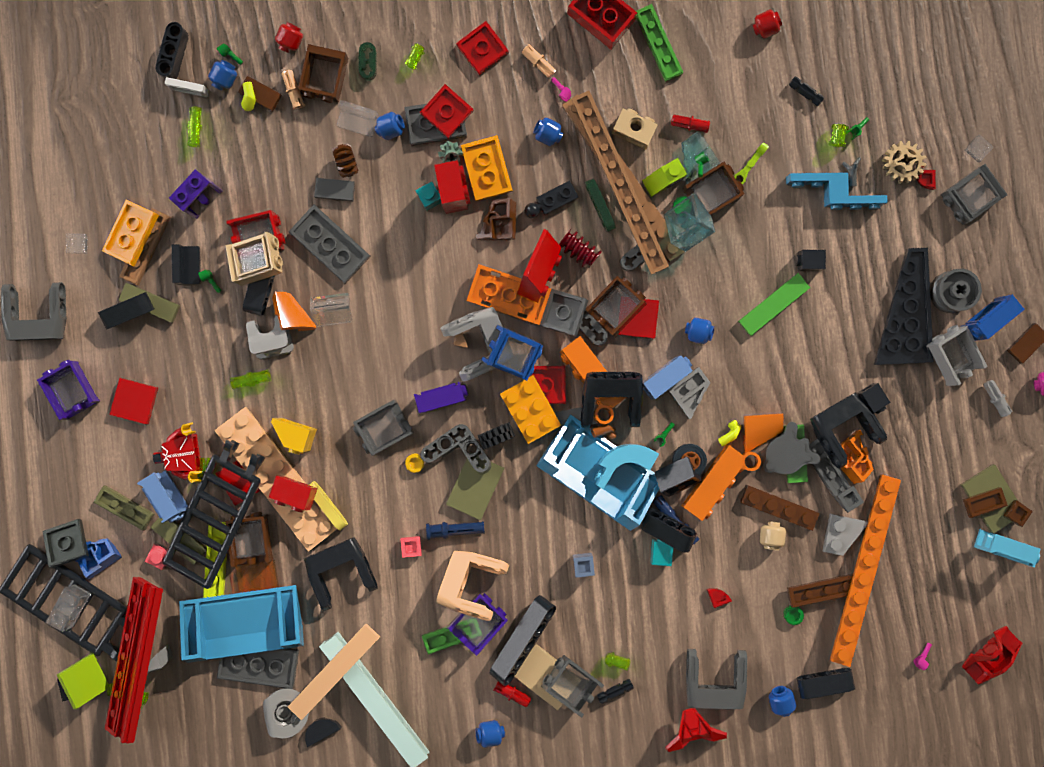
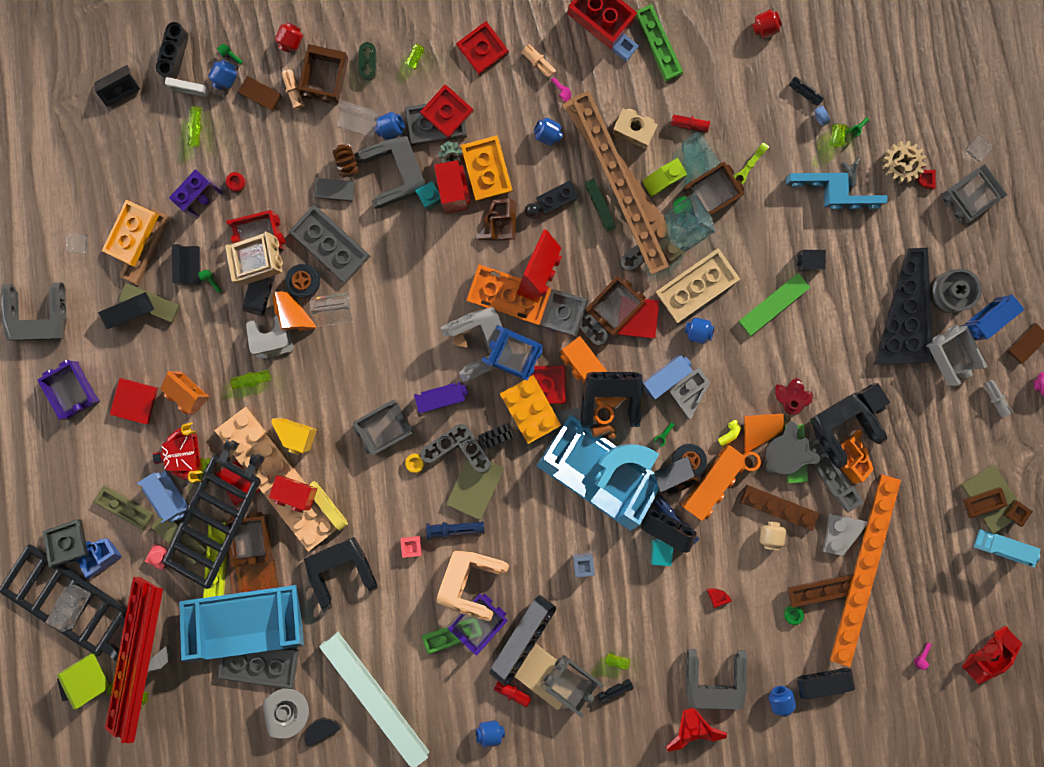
neon yellow arm [241,82,256,111] -> none
light nougat tile [288,624,380,720] -> none
dark red piece [559,229,602,268] -> none
green hand [695,151,709,178] -> none
none -> black panel [94,65,140,107]
none -> orange slope [160,371,209,414]
none -> red tile [225,172,246,192]
none -> black wheel [285,264,320,298]
none -> dark grey connector [354,136,426,209]
none -> medium blue tile [612,34,639,62]
none -> tan plate [655,248,740,324]
none -> dark red plate [775,378,813,415]
none -> medium blue tile [814,106,830,126]

